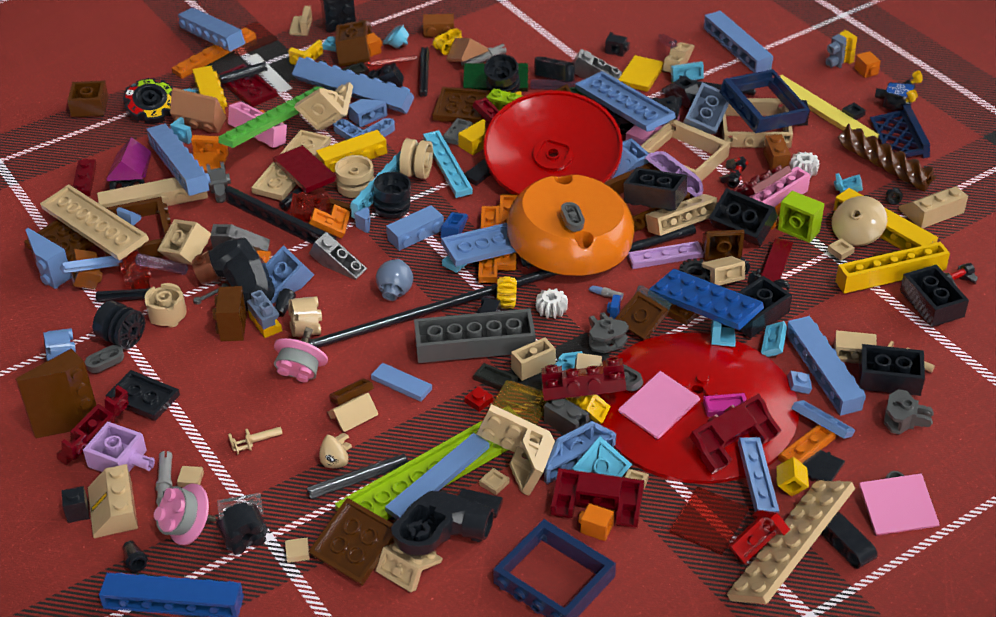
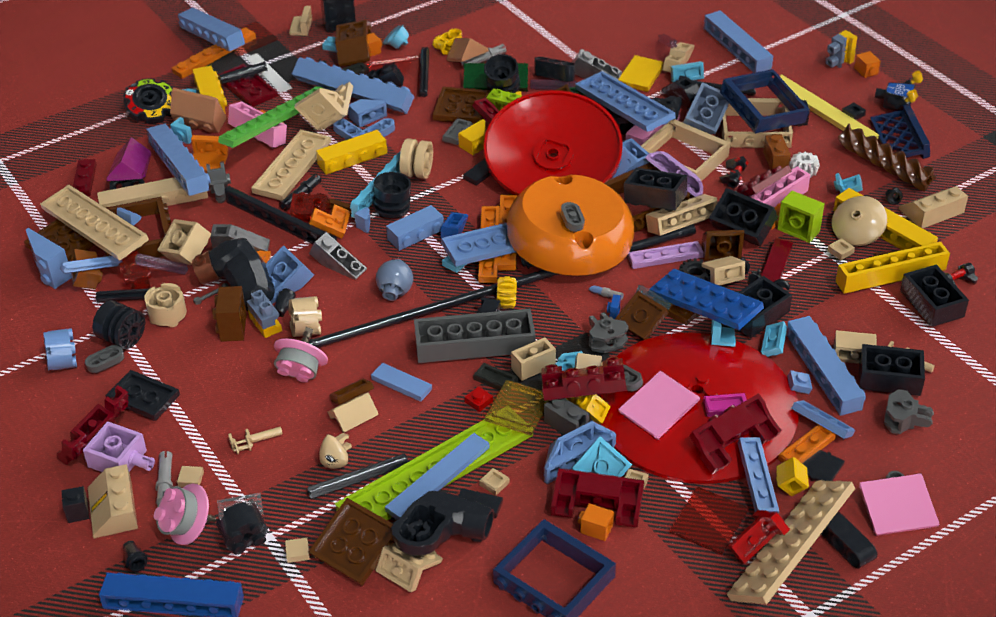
reddish brown slope [15,349,96,439] -> none
reddish brown brick [67,81,109,117] -> none
dark red tile [273,145,337,193] -> none
yellow bracket [288,40,323,65] -> none
tan wheel [335,155,374,198] -> none
dark orange brick [423,13,454,38] -> none
medium azure plate [423,130,473,198] -> none
tan bracket [476,404,555,496] -> none
white gear [536,288,568,319] -> none
black brick [605,32,630,57] -> none

